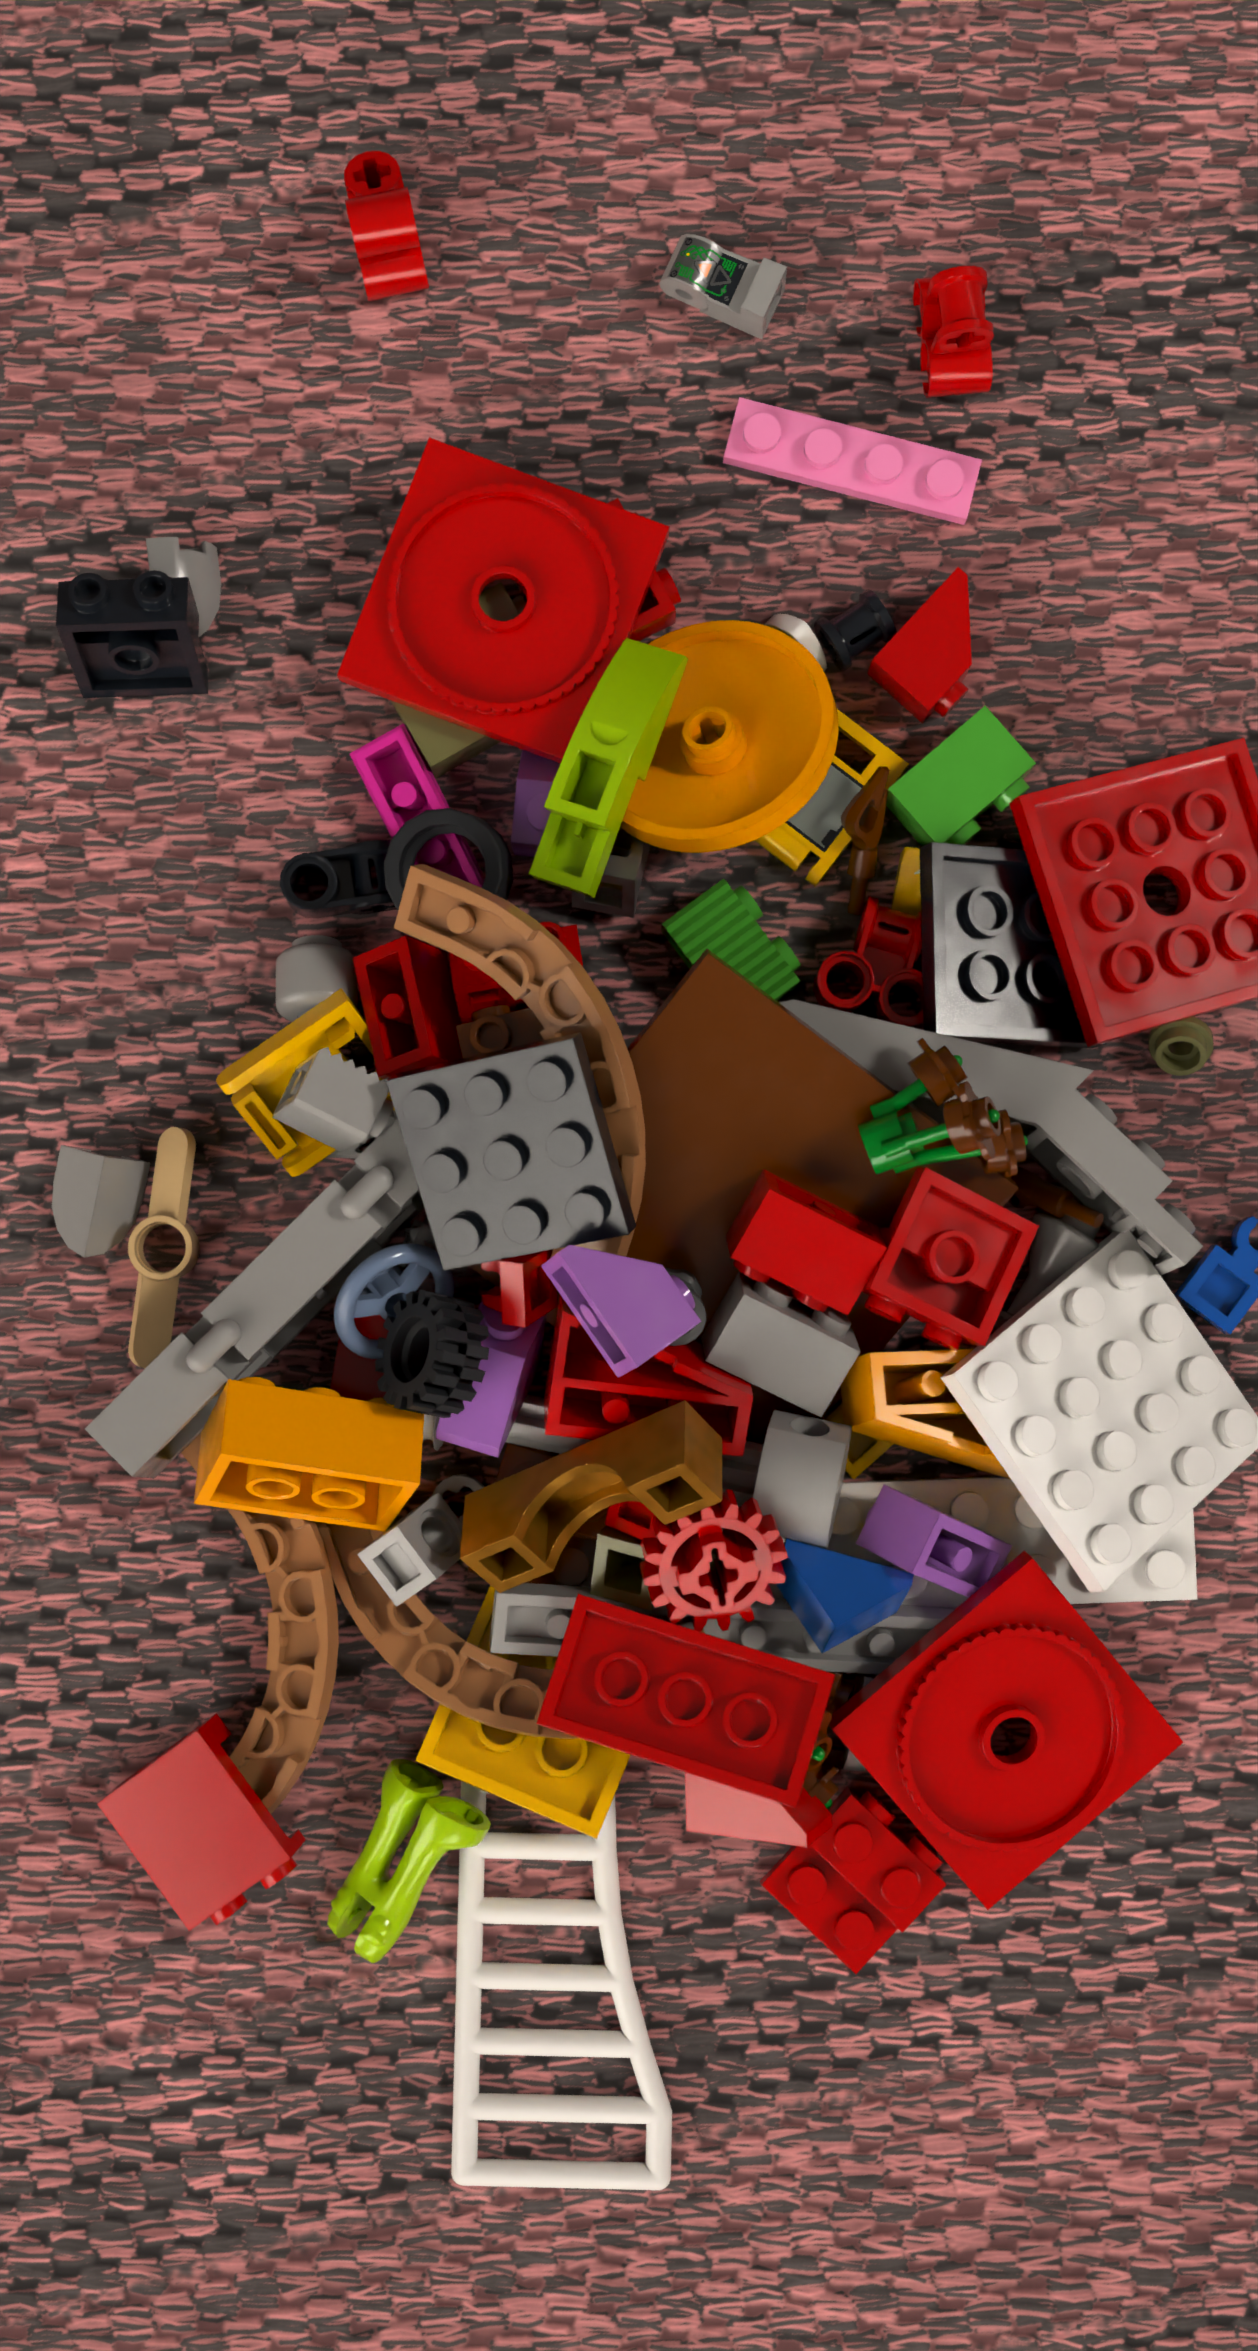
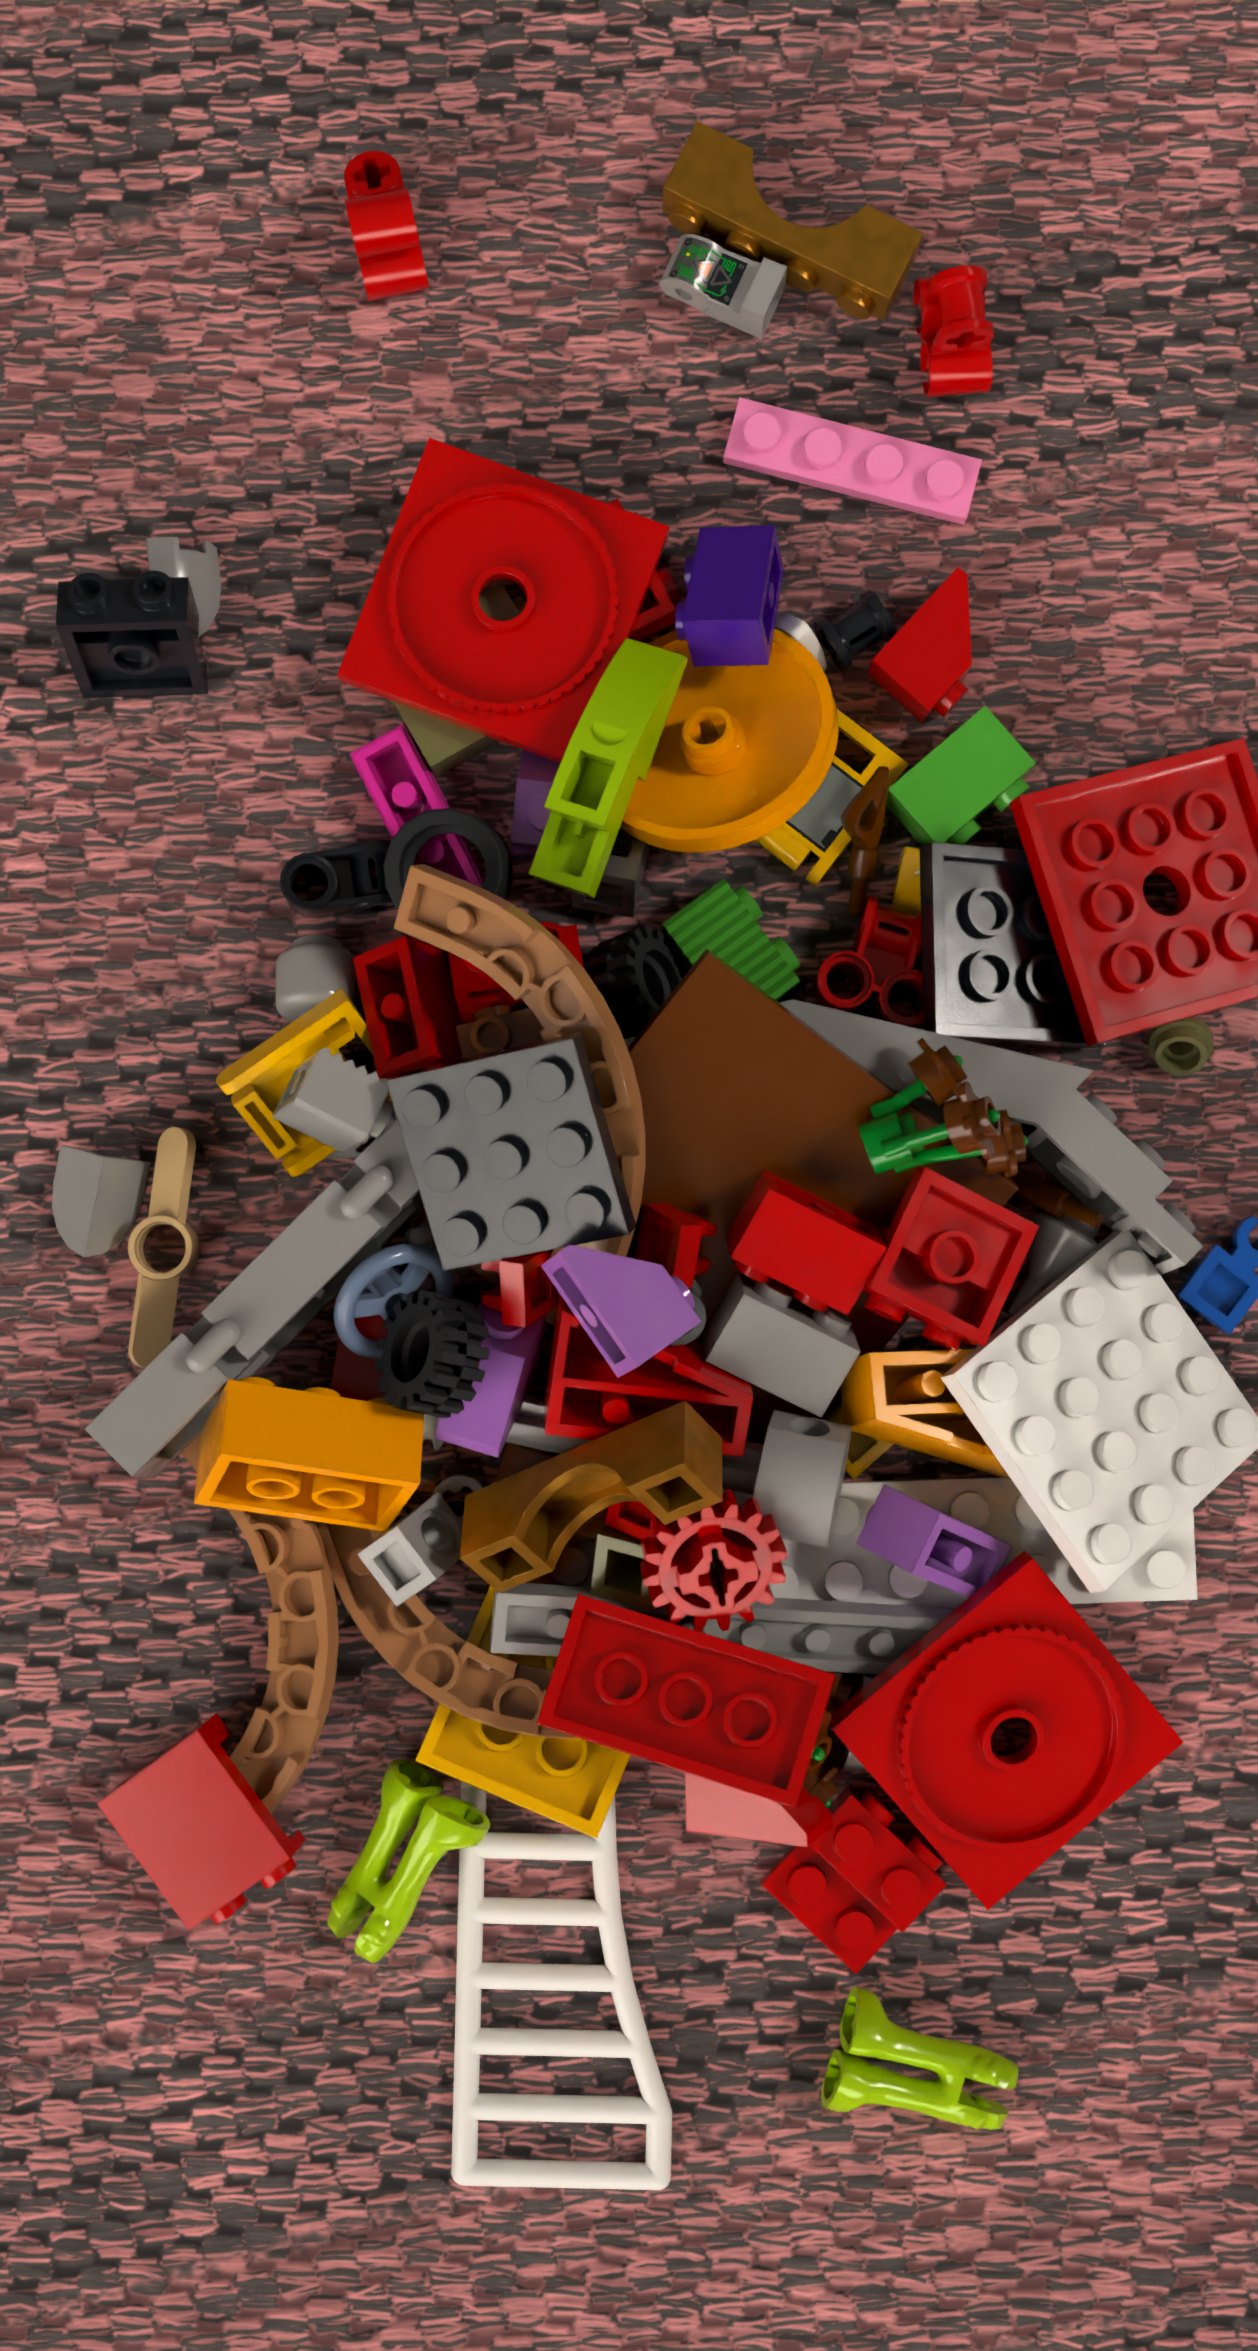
blue slope [776,1538,914,1653] -> none
none -> black tyre [586,925,688,1039]
none -> red tile [635,1202,717,1288]
none -> pearl gold arch [662,121,923,321]
none -> dark purple brick [675,525,784,667]
none -> lime piece [821,1986,1019,2130]

